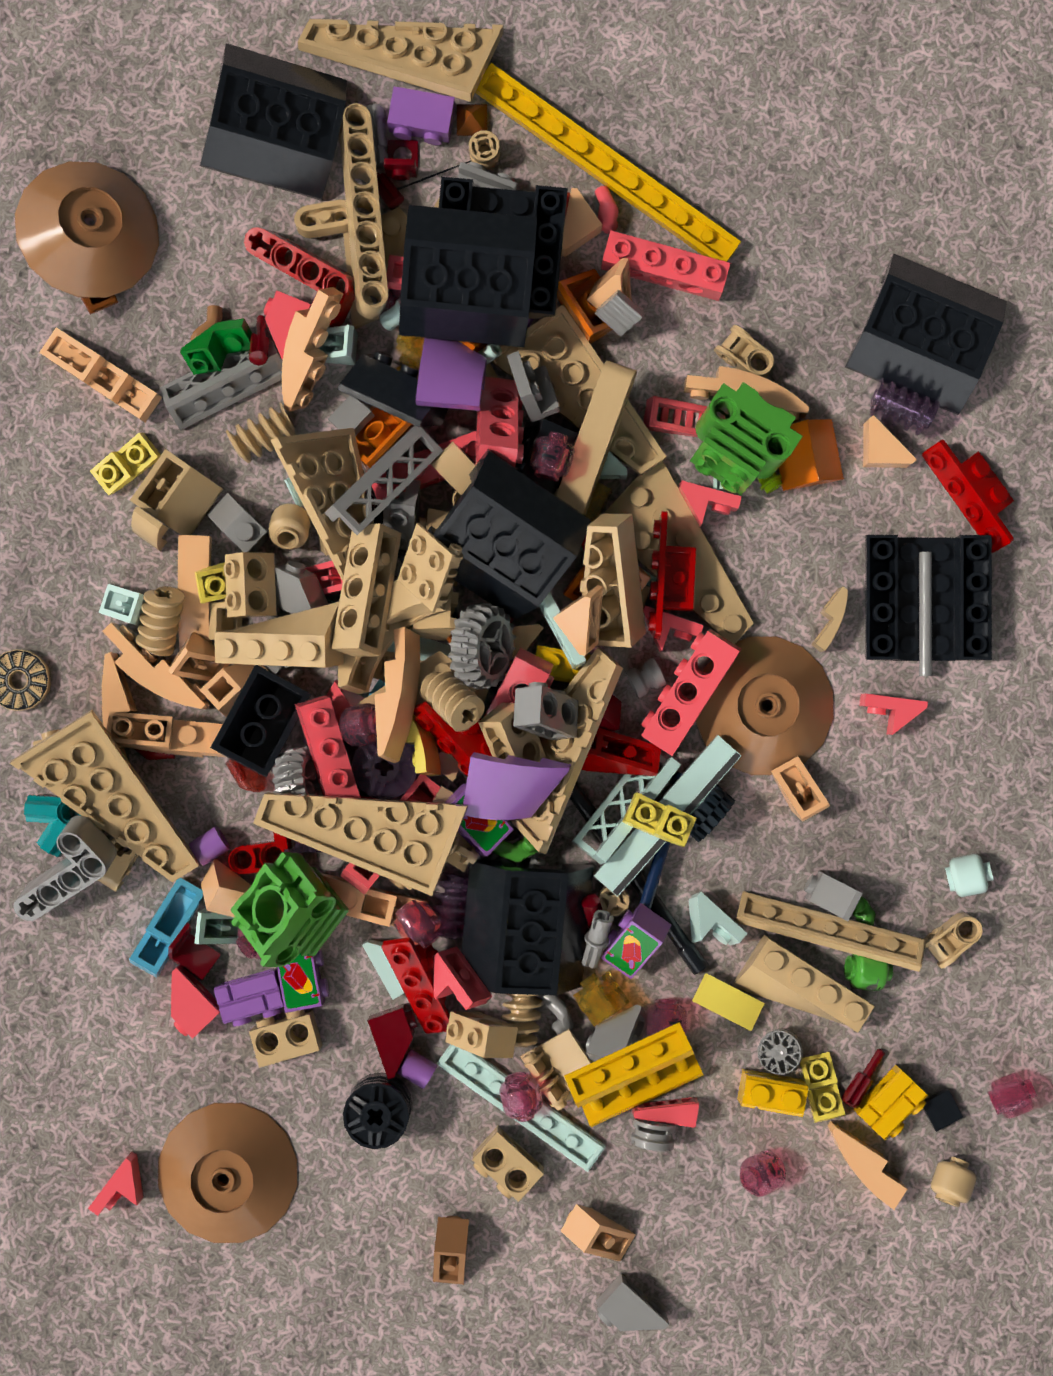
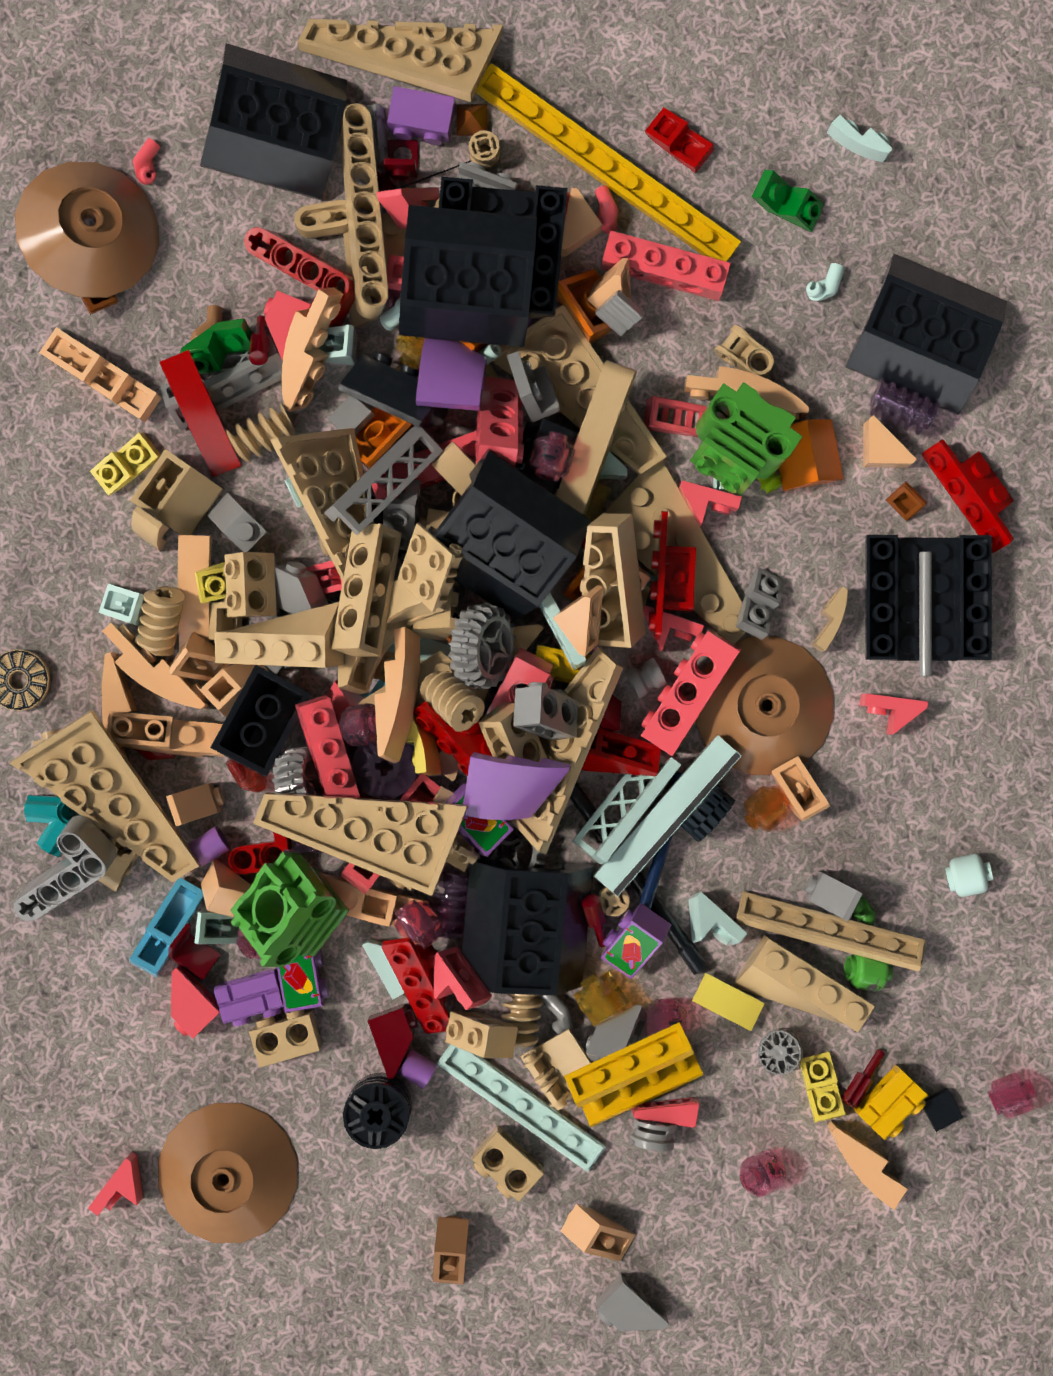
tan head [268,504,311,550] -> none
bright green arm [492,837,537,863] -> none
clear pink head [499,1072,543,1122] -> none
light grey axle [582,910,614,969] -> none
light yellow slope [622,792,697,847] -> none
yellow brick [737,1069,808,1117] -> none
tan piece [923,912,983,969] -> none
tan head [930,1157,977,1207] -> none
none -> coral arm [133,138,161,185]
none -> red slope [159,350,242,477]
none -> light nougat slope [166,782,225,826]
none -> coral slope [376,187,440,229]
none -> red slope [645,107,714,174]
none -> light grey slope [736,567,785,640]
none -> clear orange head [743,786,790,832]
none -> green slope [752,169,825,232]
none -> light aqua arm [806,263,845,301]
none -> light aqua slope [827,115,893,162]
none -> dark orange slope [886,481,927,521]

